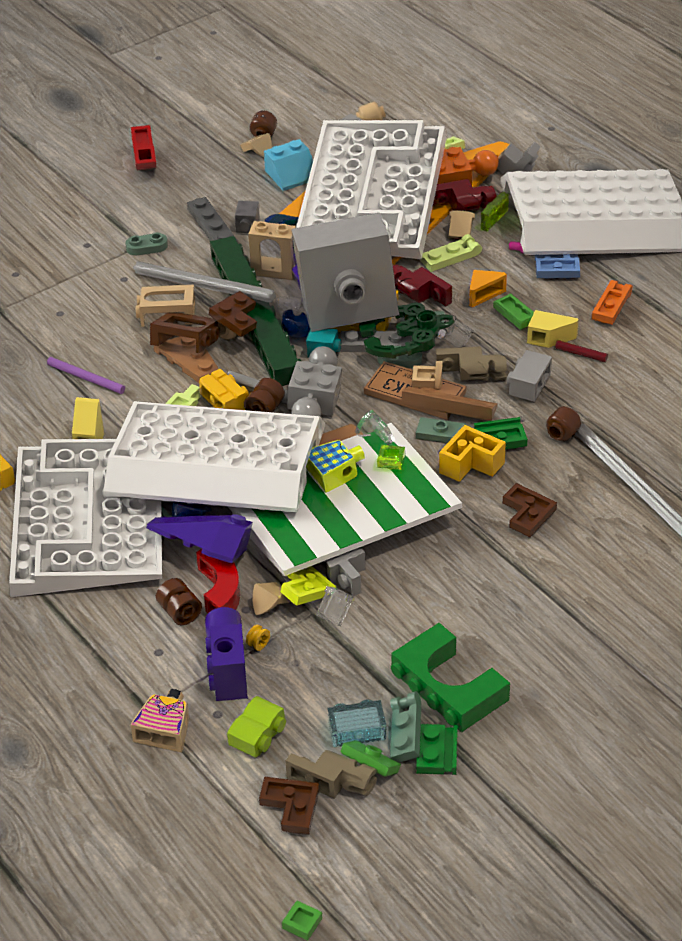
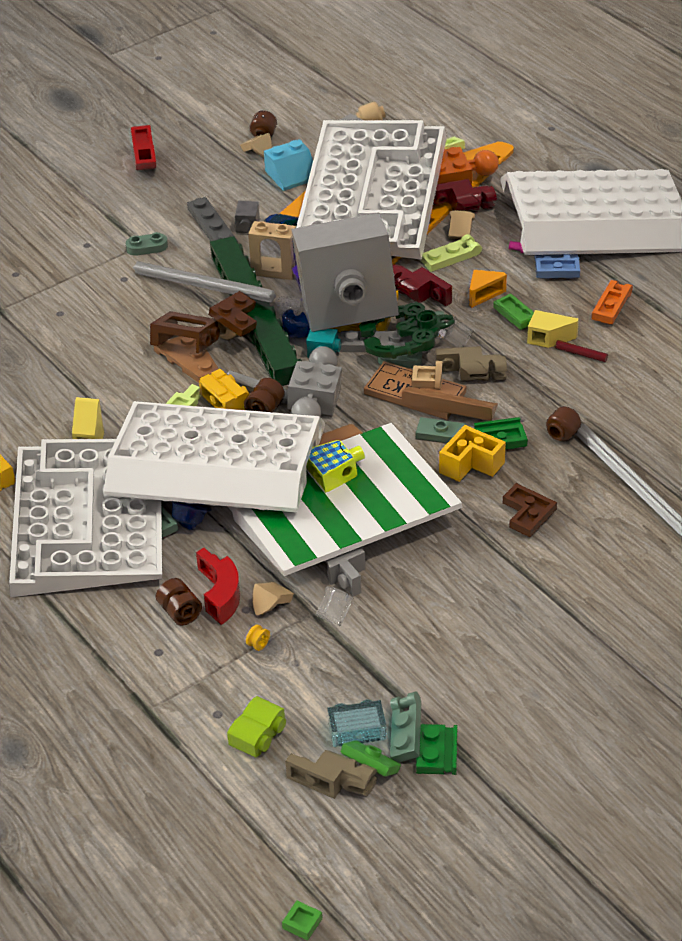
medium lavender bar [47,357,125,394] -> none
tan torso [131,689,189,752] -> none
tan panel [136,285,195,327] -> none
dark purple wedge [146,514,253,563] -> none
dark purple brick [205,607,248,701] -> none
reddish brown plate [259,776,320,835] -> none
neon yellow plate [280,566,336,606] -> none
clear tile [355,410,395,445] -> none
clear neon green plate [377,445,406,470] -> none
green arch [391,623,510,733] -> none
clear neon green plate [481,191,509,231] -> none
light grey brick [497,141,541,174] -> none
light grey brick [507,350,552,402] -> none

